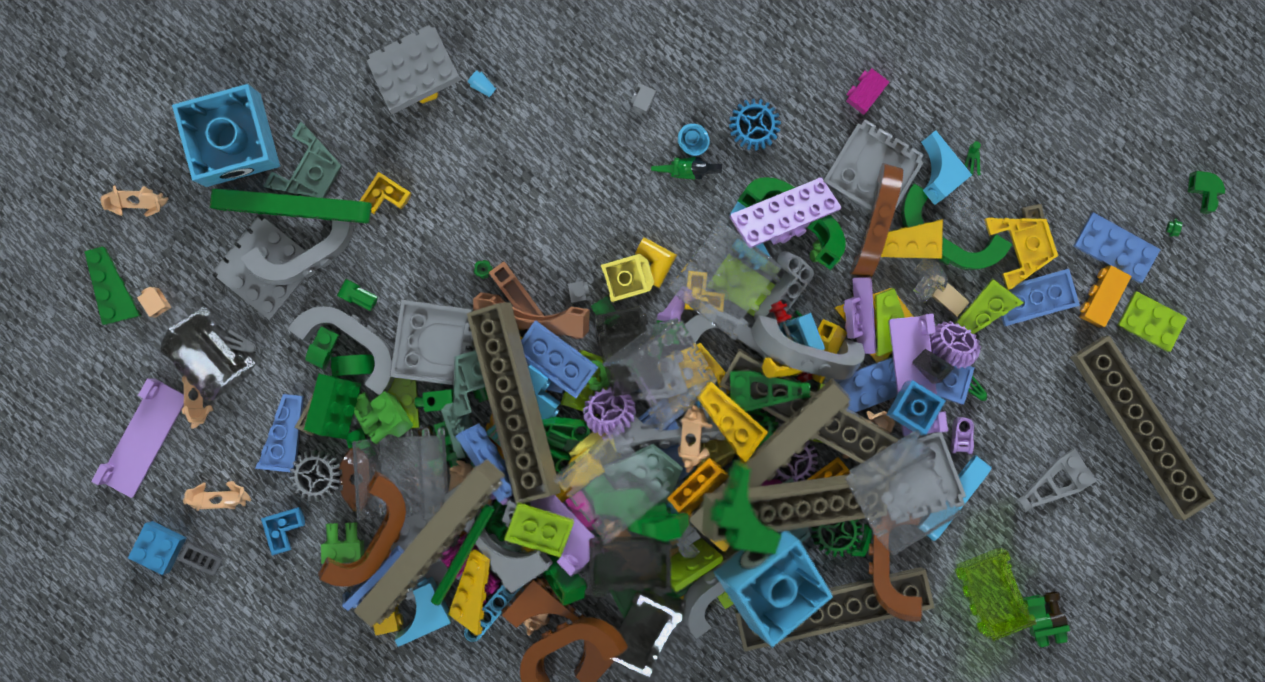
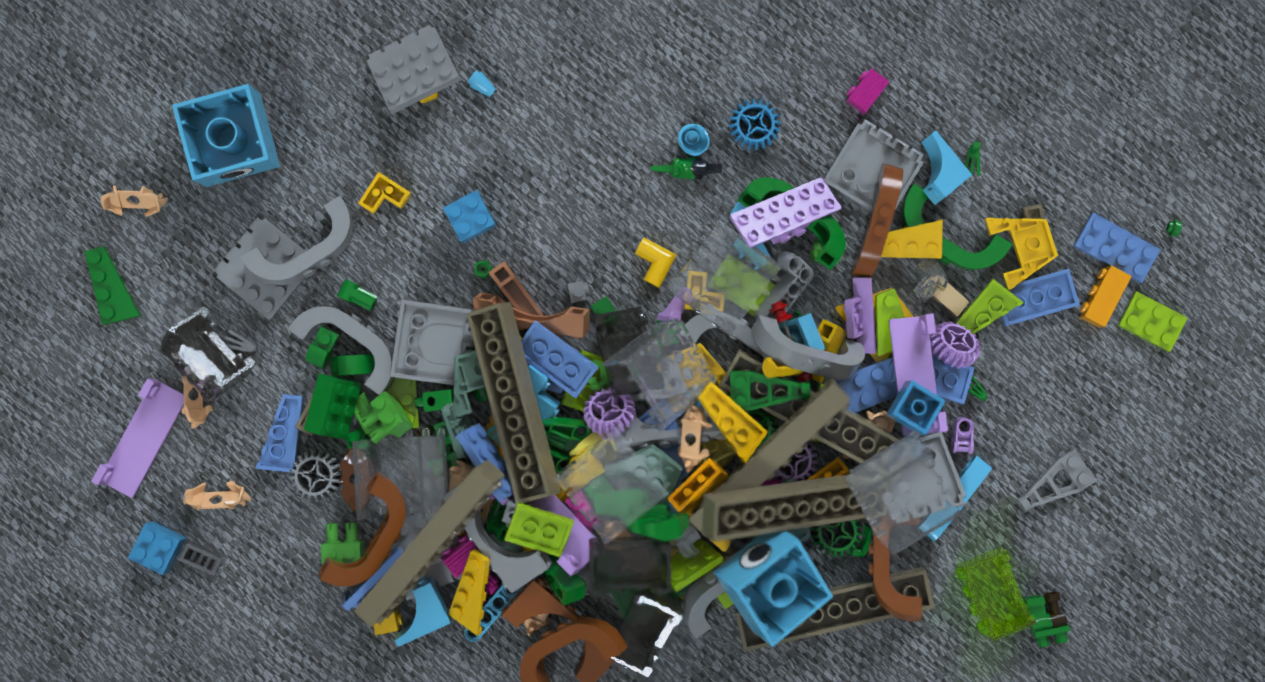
light nougat brick [137,287,172,318] -> none
green beam [209,189,372,224] -> none
dark azure brick [261,507,305,555] -> none
sand green wing [264,122,342,198] -> none
green axle [431,504,494,606] -> none
light yellow slope [601,254,654,303] -> none
light grey brick [631,83,656,115] -> none
green arch [710,461,781,554] -> none
clear smoke slope [912,349,954,384] -> none
dark tan brick [1070,335,1216,521] -> none
green brick [1187,171,1225,214] -> none
none -> dark azure brick [443,190,497,244]

